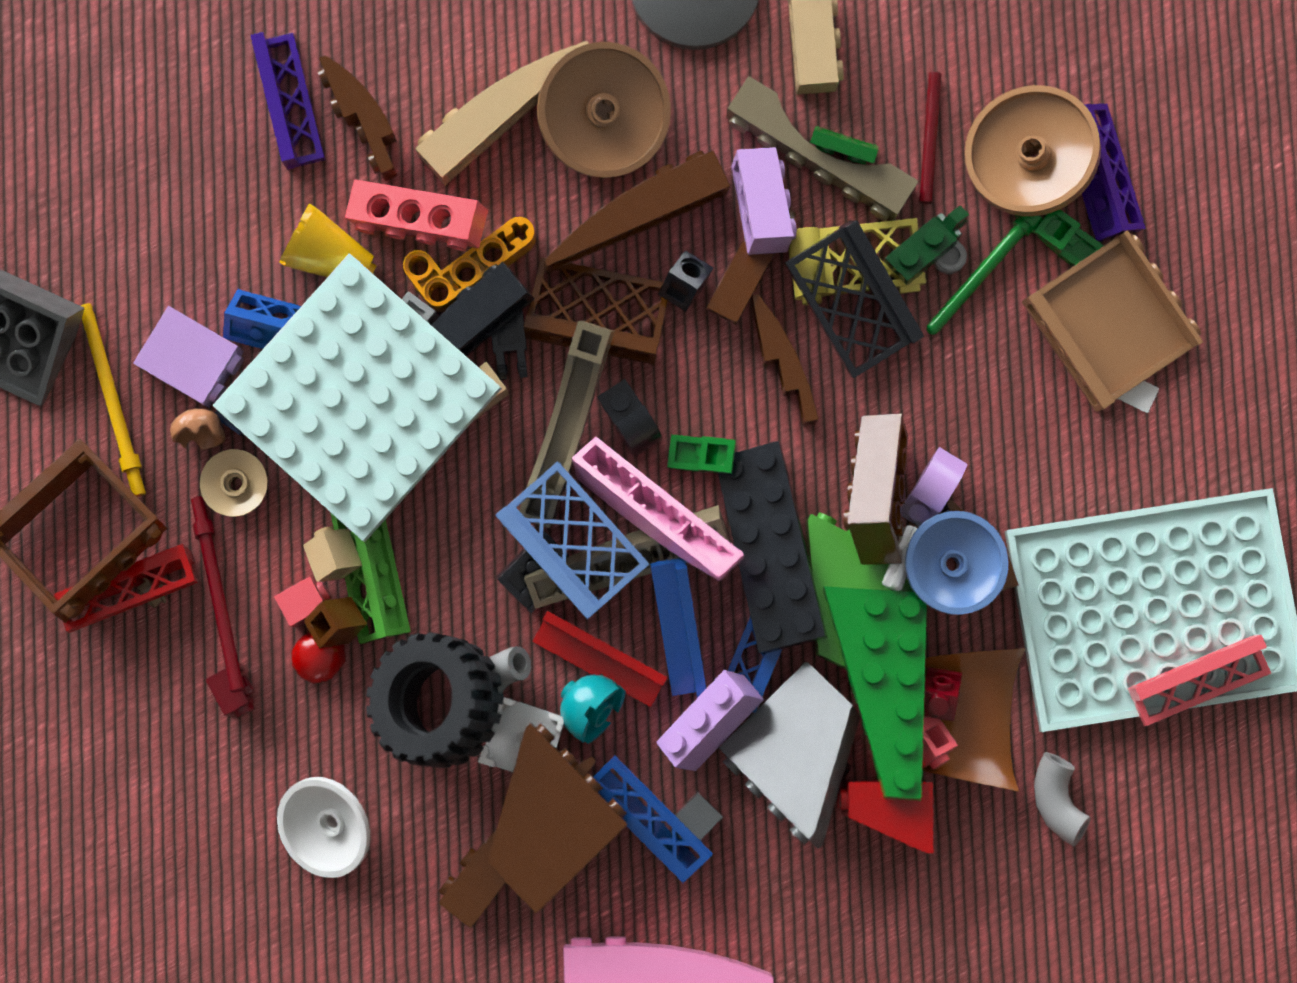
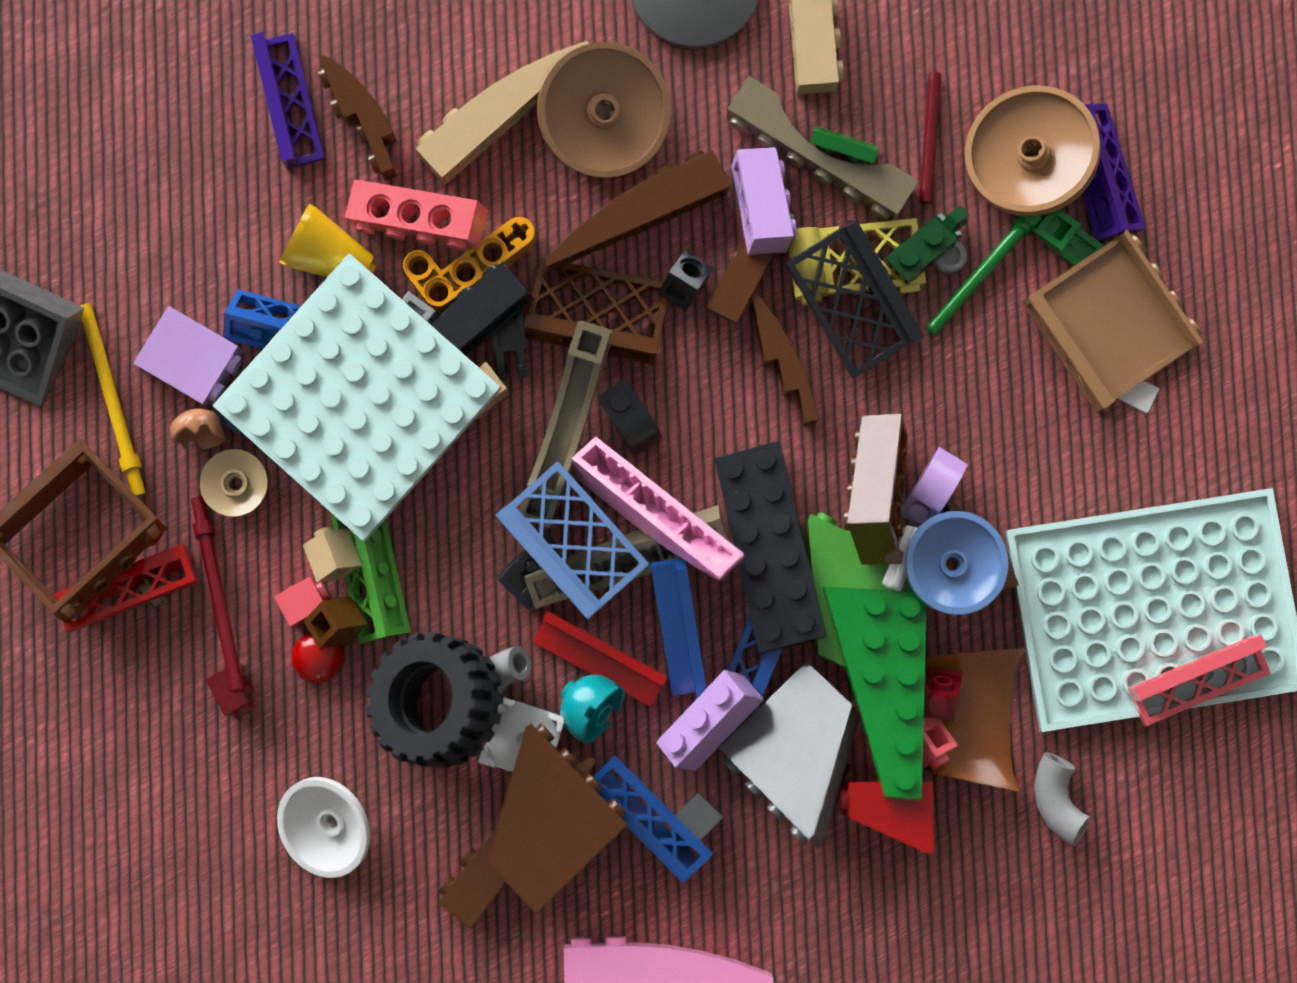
green slope [667,434,736,474] -> none

